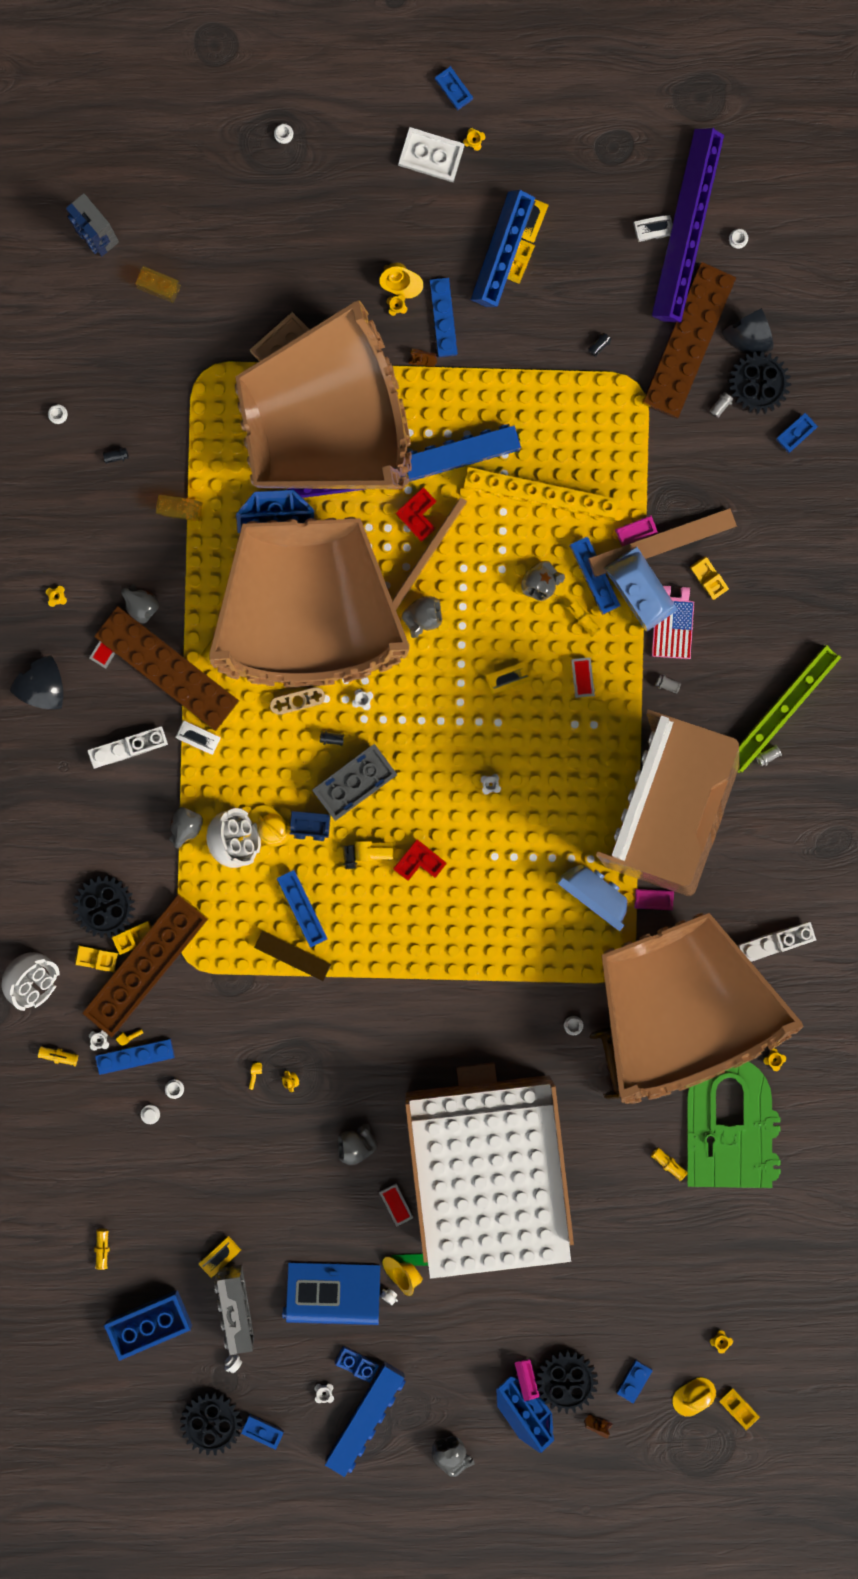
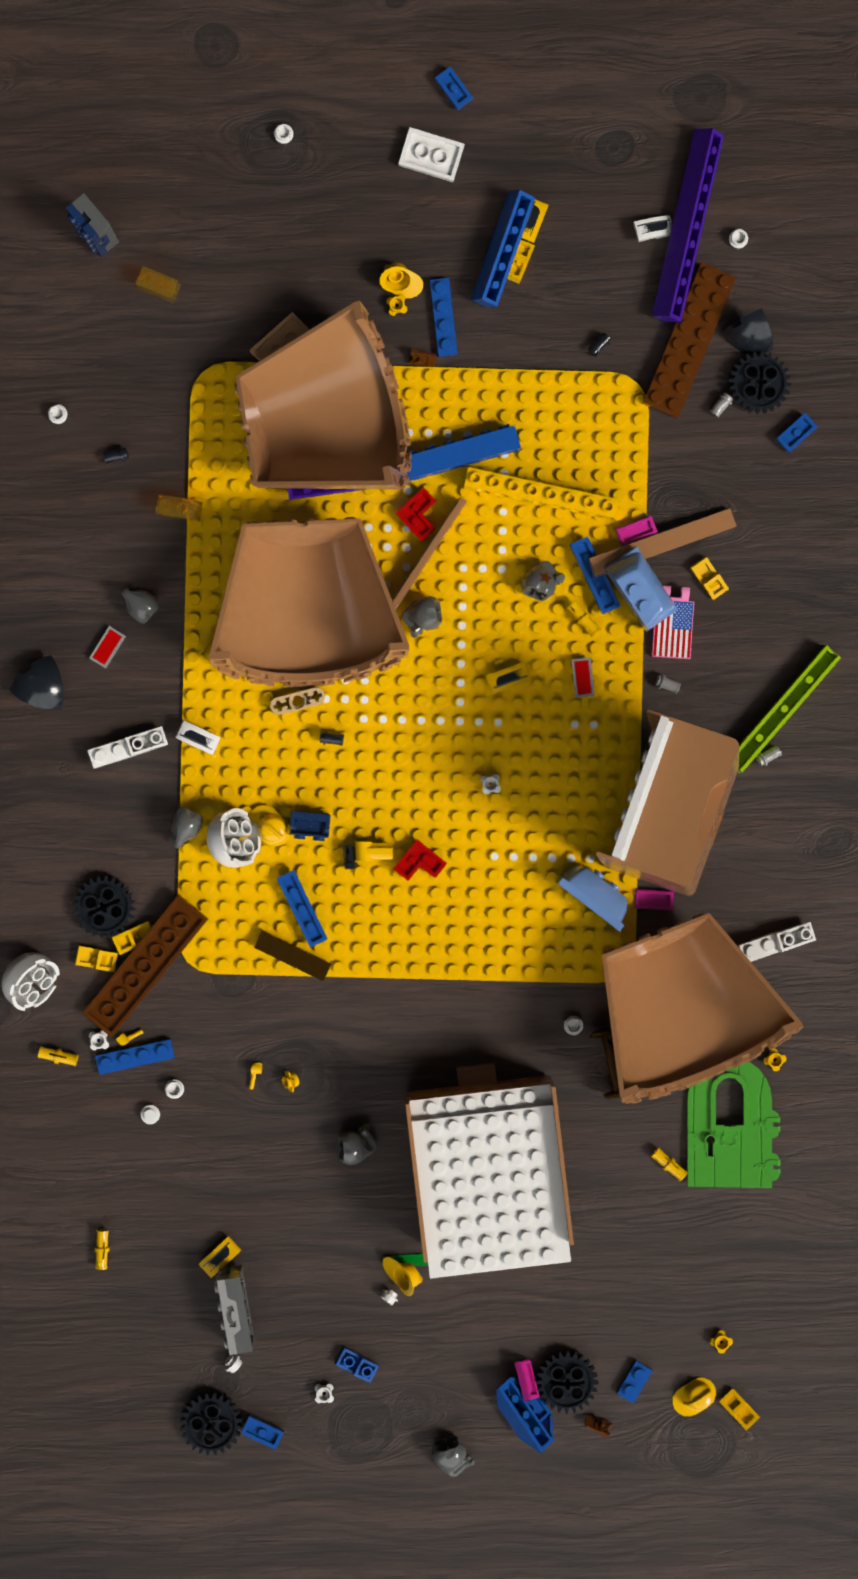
yellow plate [46,586,67,607] -> none
reddish brown plate [94,606,239,731] -> none
blue brick [104,1290,192,1361] -> none
blue wedge [236,489,315,533] -> none
blue door [283,1263,380,1325] -> none
dark grey piece [312,744,397,821] -> none
blue brick [325,1362,406,1477] -> none
white plate [352,689,373,710] -> none
red tile [379,1183,414,1227] -> none
yellow plate [463,128,485,151] -> none

